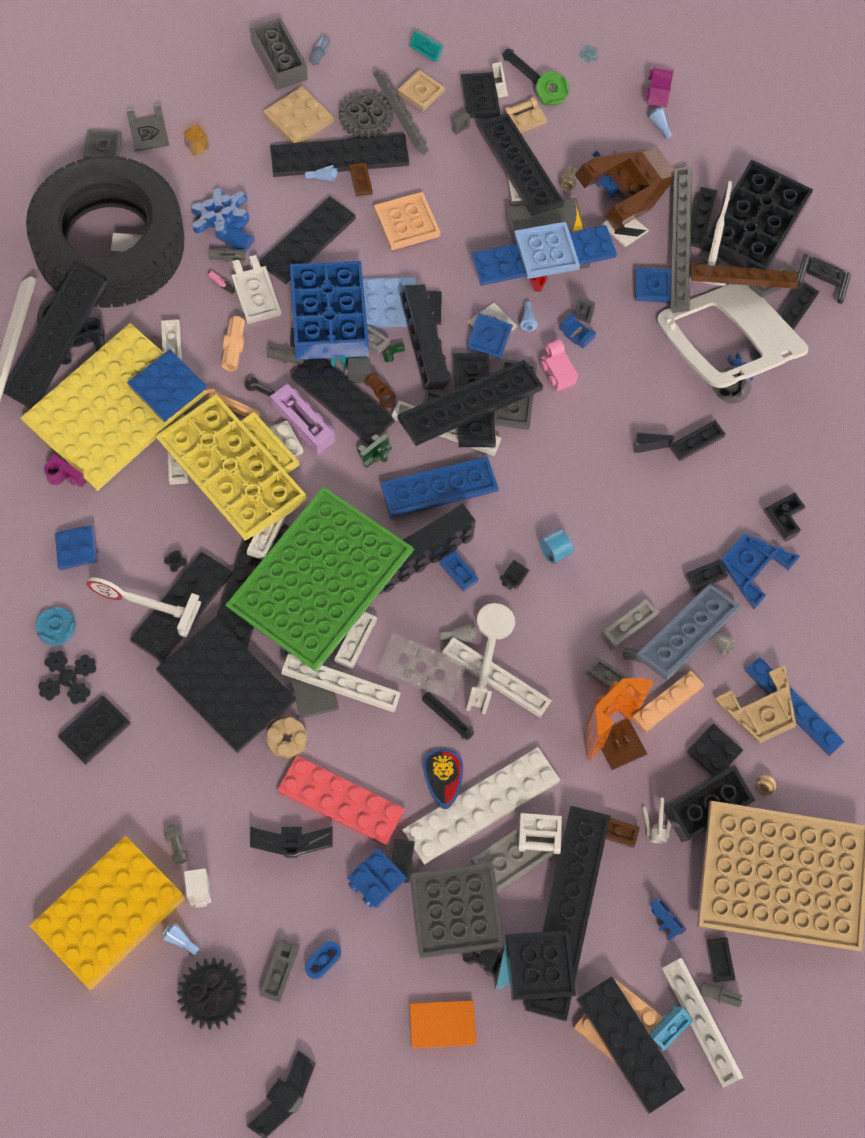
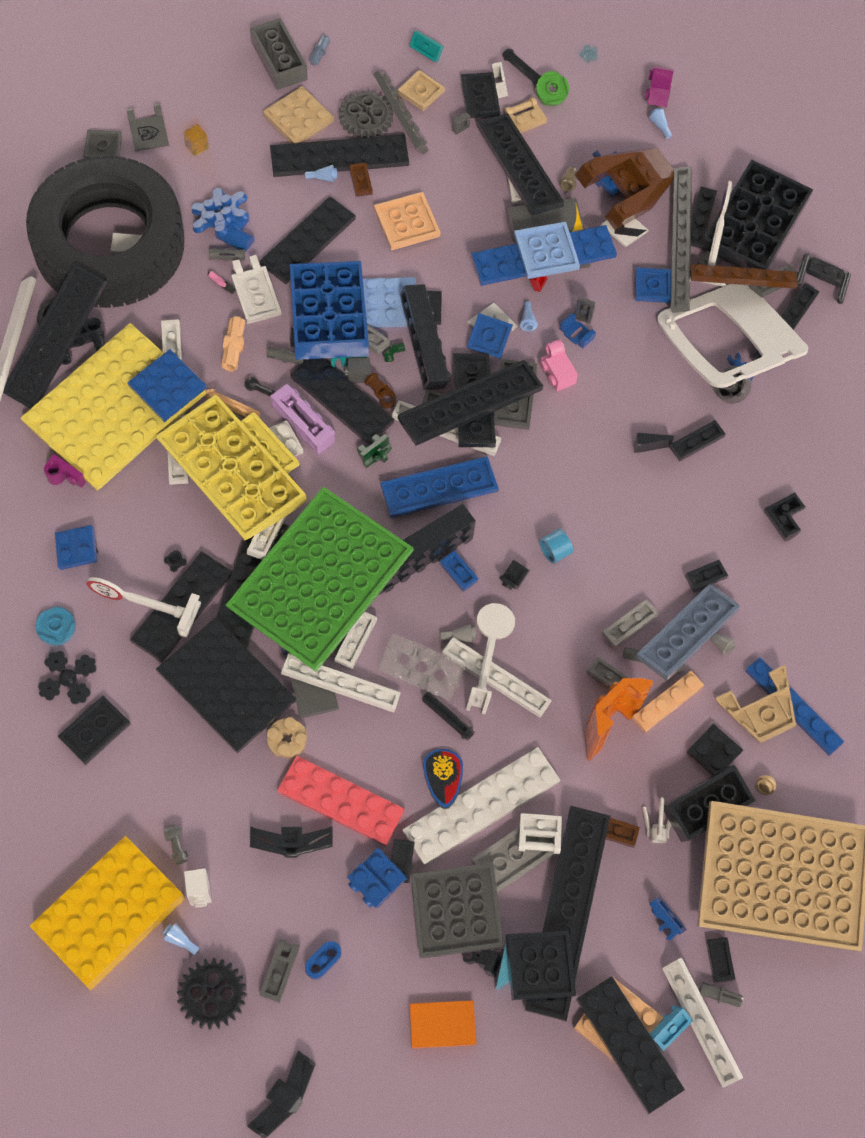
reddish brown piece [601,720,647,770] -> none
blue wing [721,534,800,610] -> none

